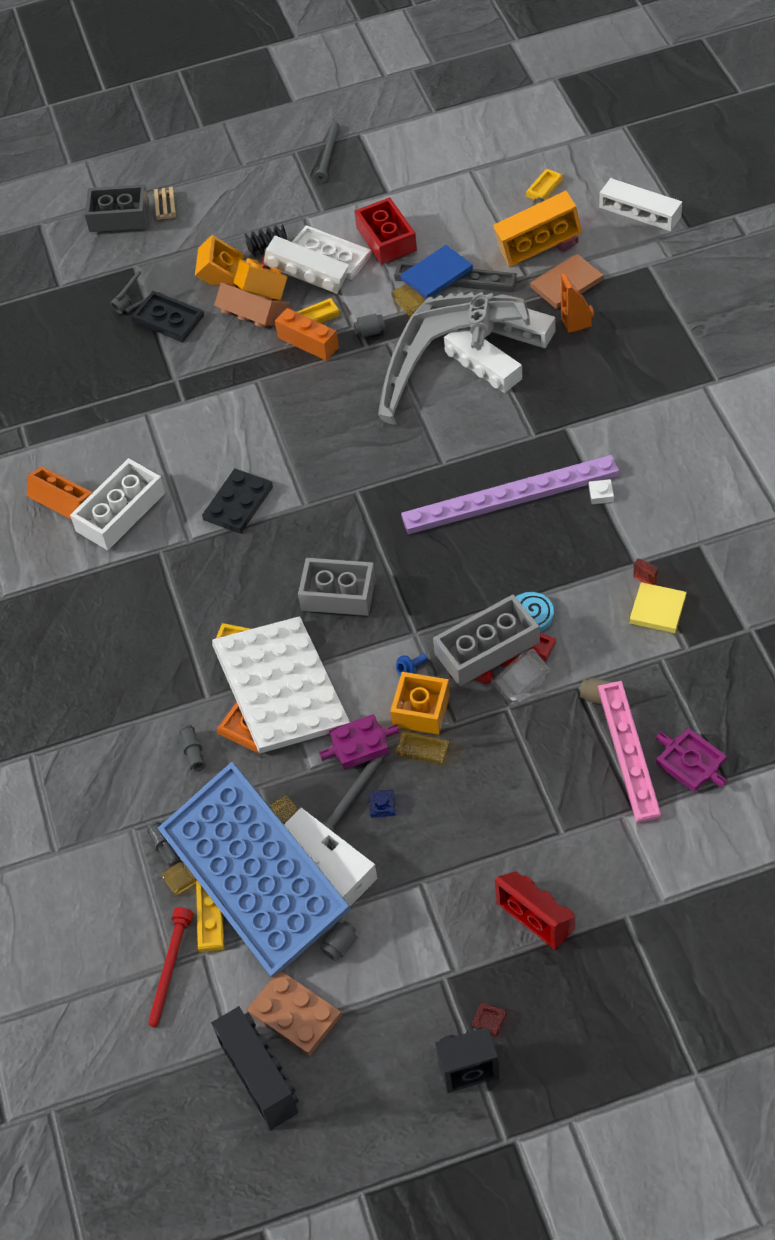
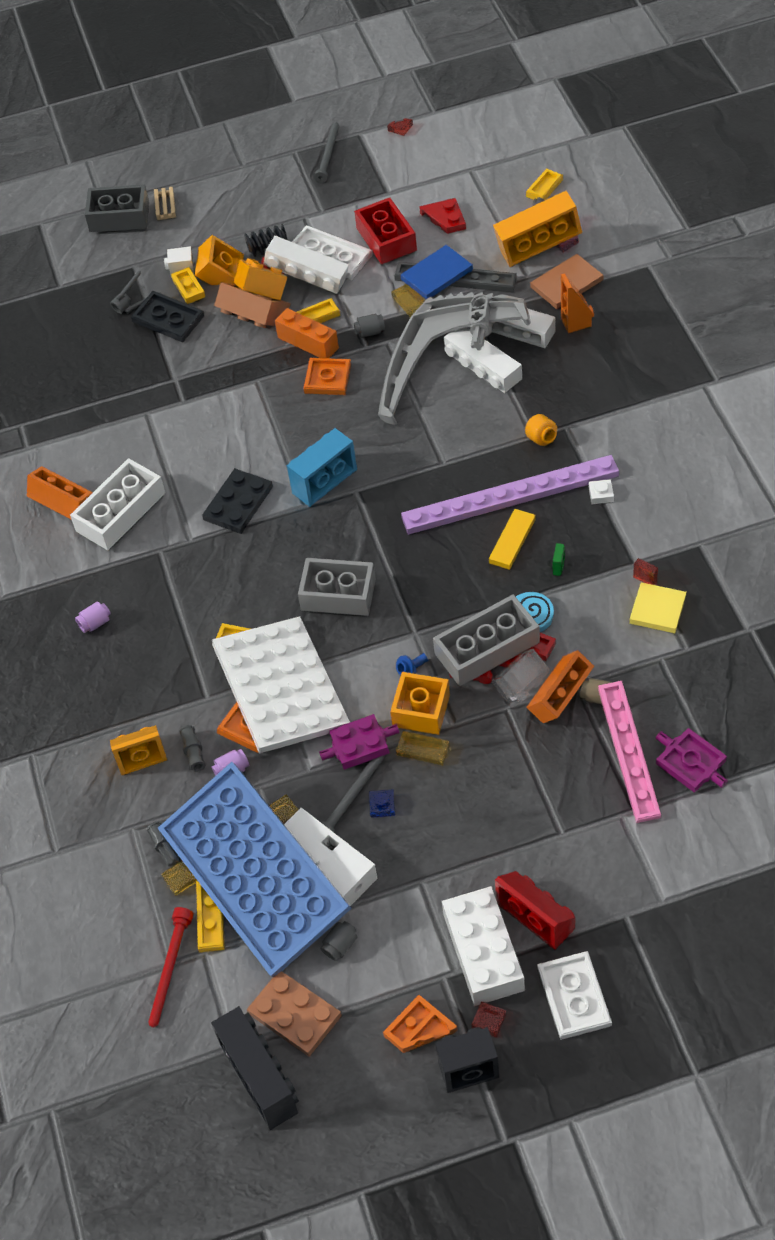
white brick [599,178,682,231] -> none
none -> lavender brick [75,601,111,633]
none -> light orange slope [110,725,167,775]
none -> white brick [164,246,195,278]
none -> yellow plate [171,267,205,304]
none -> lavender brick [212,749,250,776]
none -> dark azure brick [287,428,357,507]
none -> orange tile [303,358,351,395]
none -> orange wing [383,995,458,1053]
none -> clear red tile [387,118,413,136]
none -> red wing [419,198,466,234]
none -> white brick [442,886,525,1006]
none -> yellow tile [489,509,535,570]
none -> light orange head [525,414,557,446]
none -> orange brick [526,650,594,723]
none -> white tile [537,951,612,1040]
none -> green tile [553,543,565,576]

